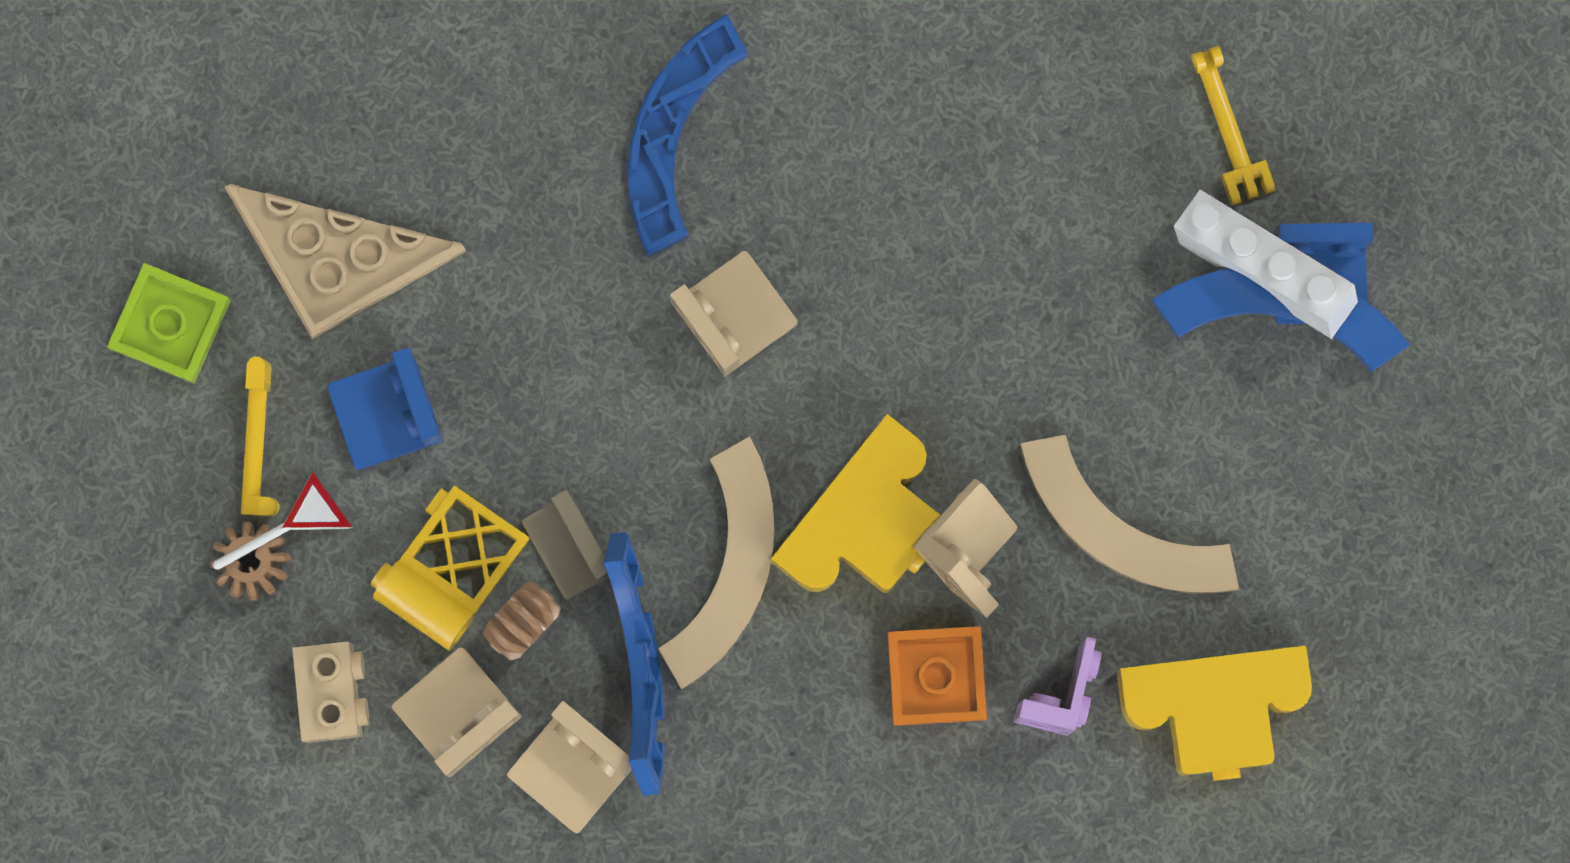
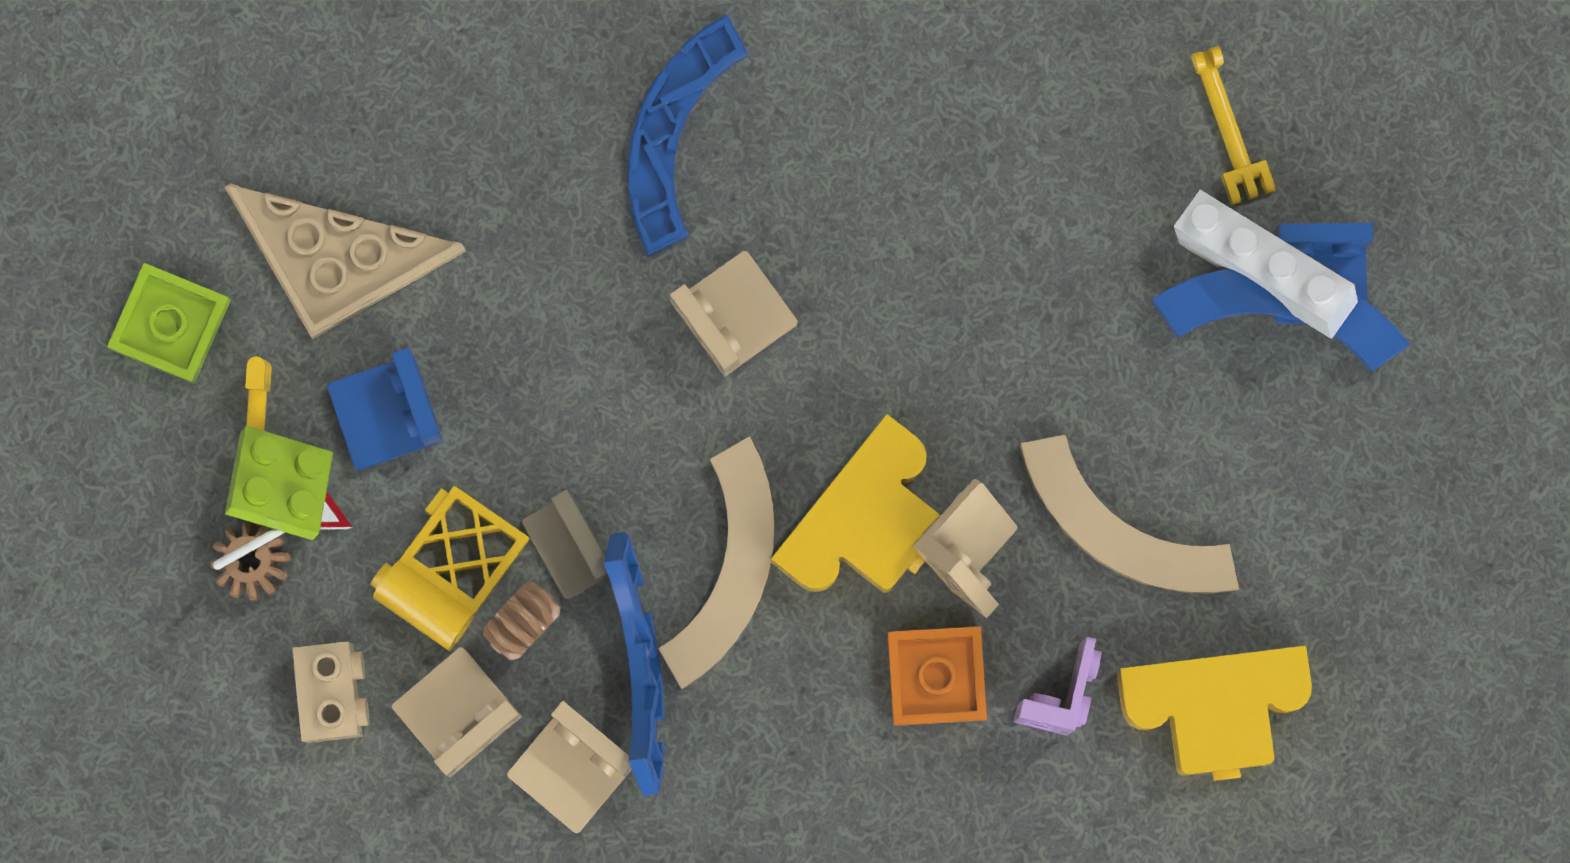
none -> lime plate [225,425,333,540]

